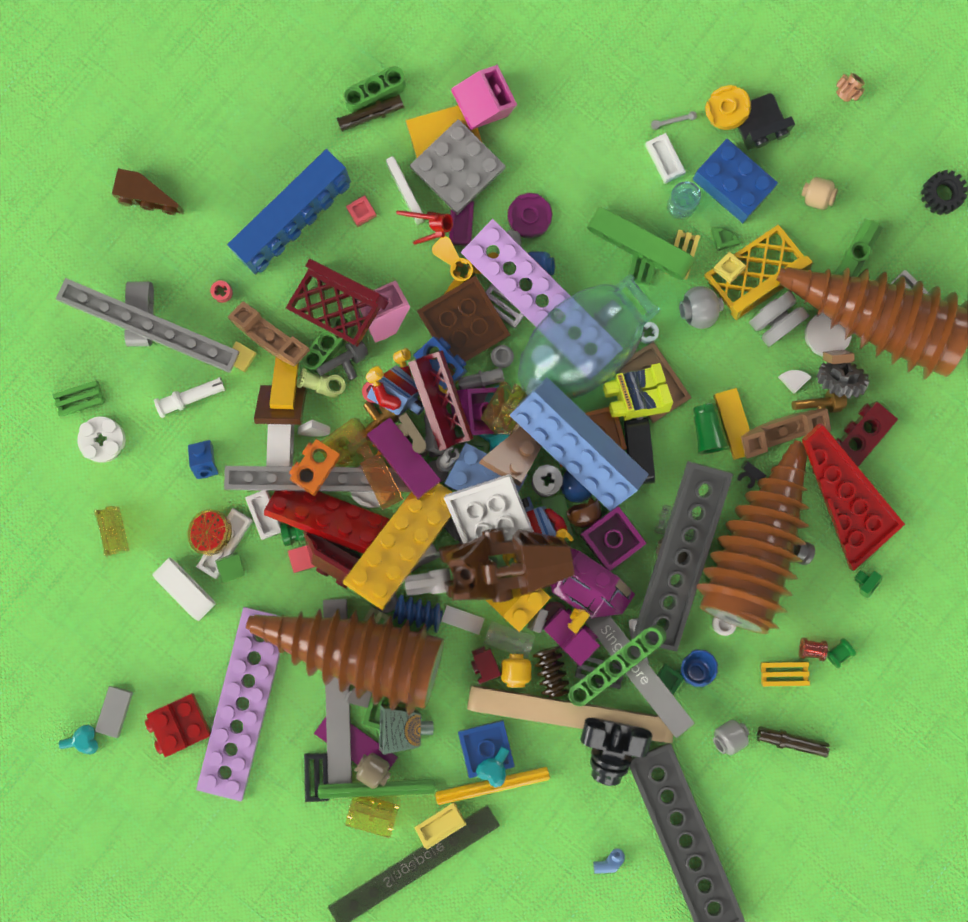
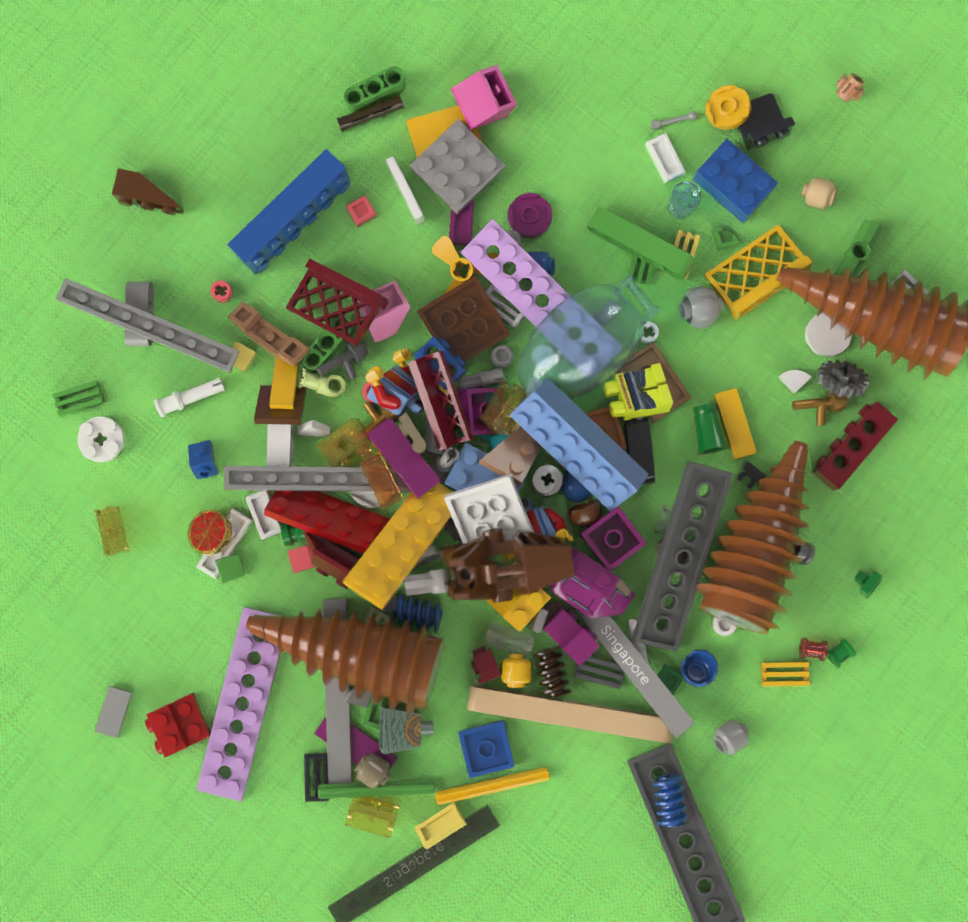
teal rock [59,725,99,755] -> none
white beam [152,557,216,621] -> none
orange brick [289,439,340,496] -> none
red plant [396,210,453,245] -> none
white sticker [441,605,485,635] -> none
teal rock [476,746,510,788] -> none
yellow tile [568,608,590,634] -> none
bright green beam [569,625,666,706] -> none
black beam [580,718,653,786] -> none
medium blue arm [593,849,625,874] -> none
light yellow tile [713,251,746,284] -> none
medium nougat slope [741,408,831,459] -> none
light grey wheel [749,291,810,348] -> none
dark brown pin [756,726,830,758] -> none
red wing [802,423,905,571] -> none
medium nougat tile [823,350,855,364] -> none
black tyre [921,170,968,215] -> none
none -> blue piece [653,774,687,827]

